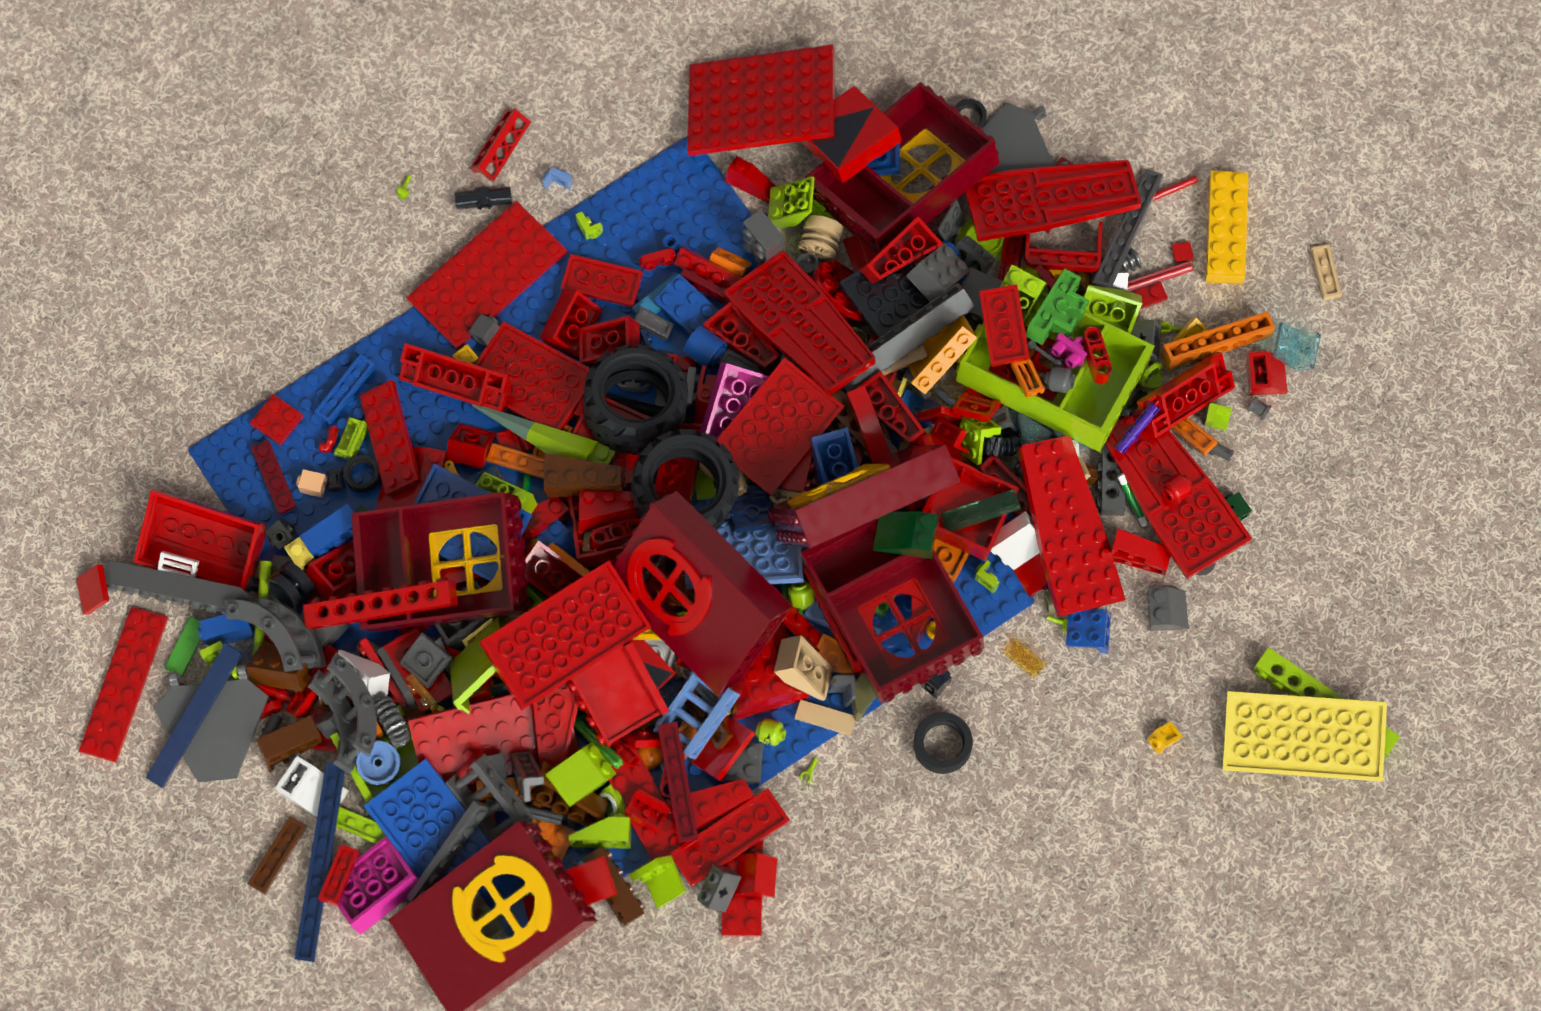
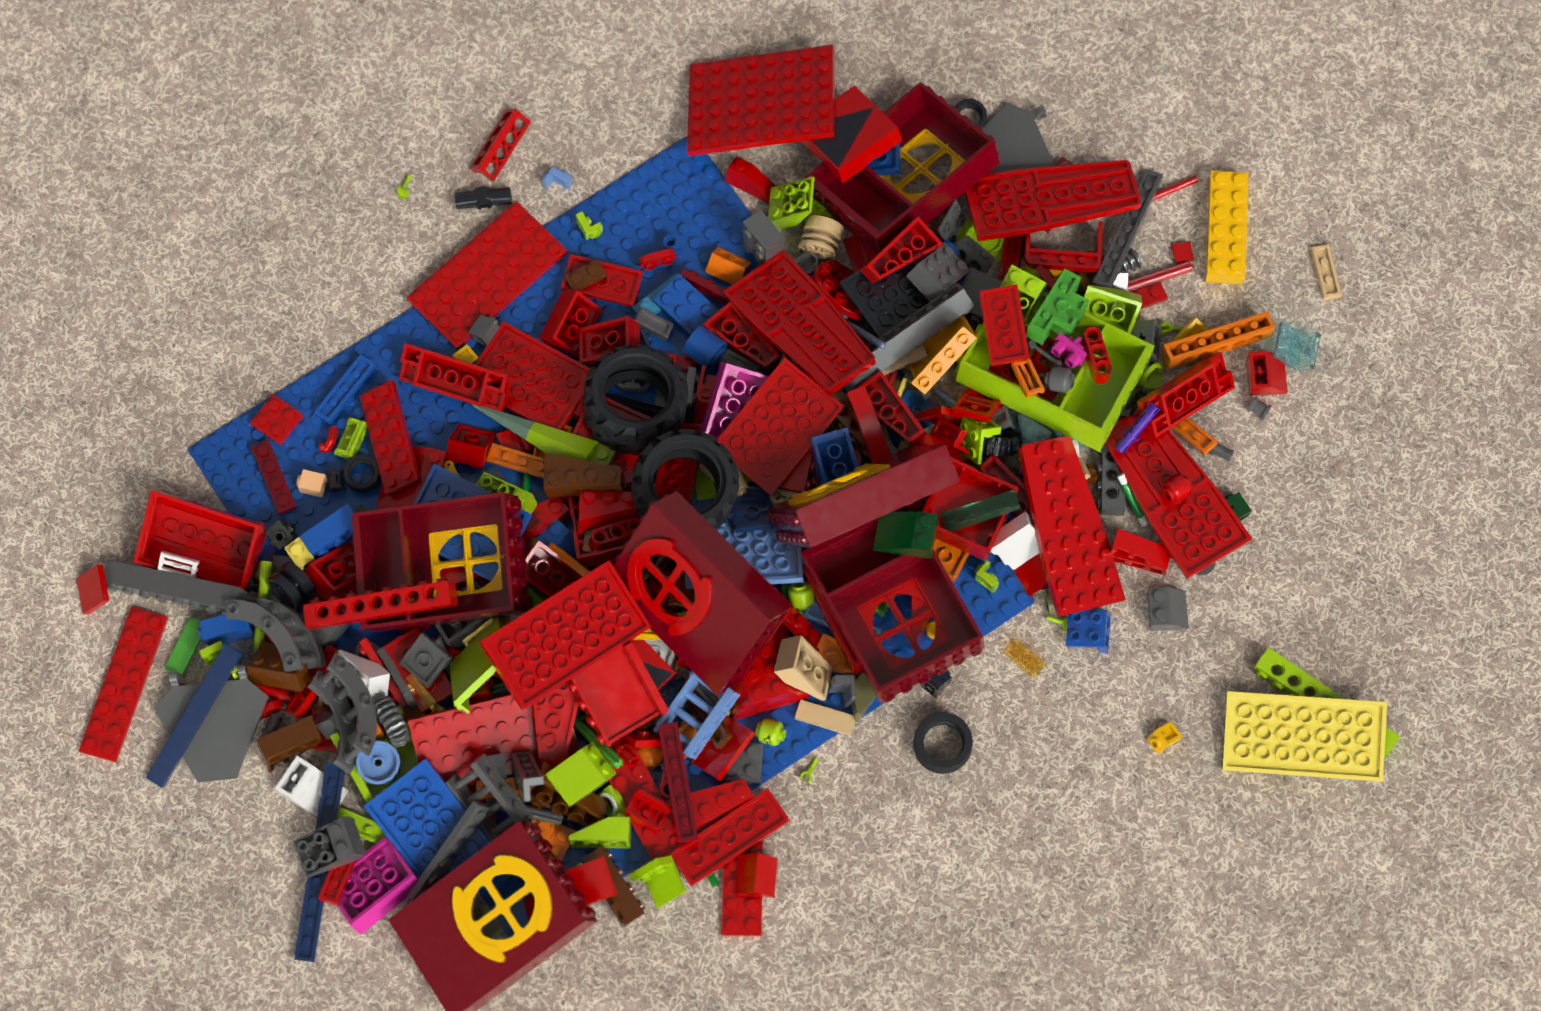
reddish brown plate [248,816,307,895] -> none
red plate [674,246,743,288] -> none
dark grey brick [697,864,741,912] -> none
lime panel [1204,403,1232,431] -> none
none -> dark grey slope [293,817,366,878]
none -> reddish brown plate [564,259,607,291]
none -> sand blue piece [839,312,886,349]

